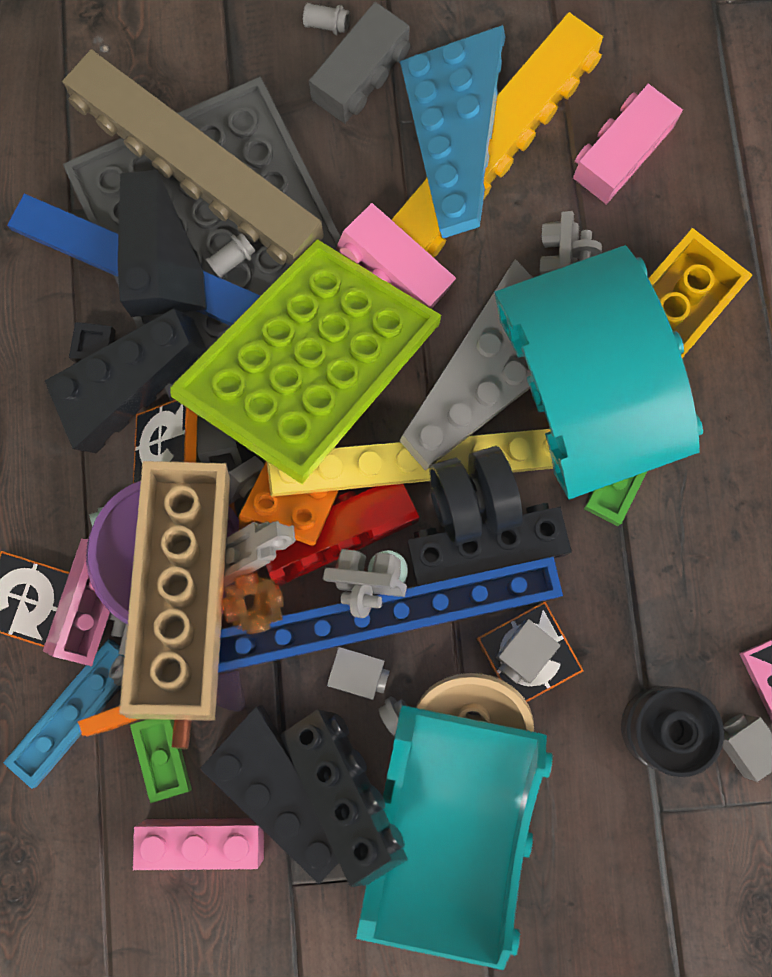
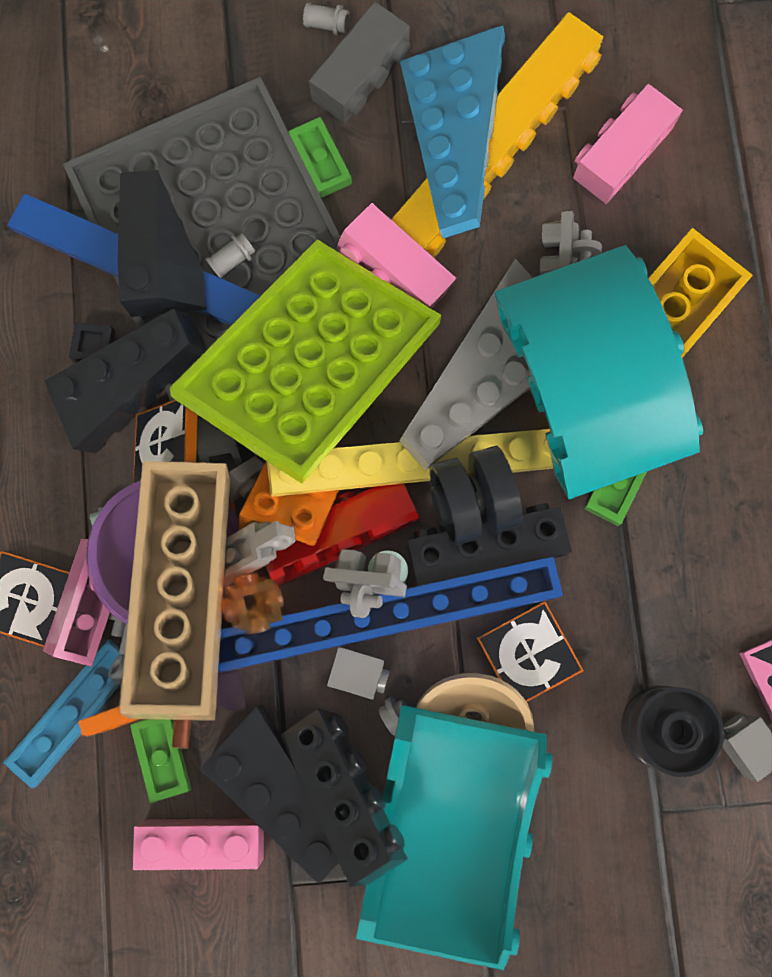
dark tan brick [62,49,324,265] -> none
light grey brick [495,619,561,684] -> none
none -> bright green plate [288,117,352,198]

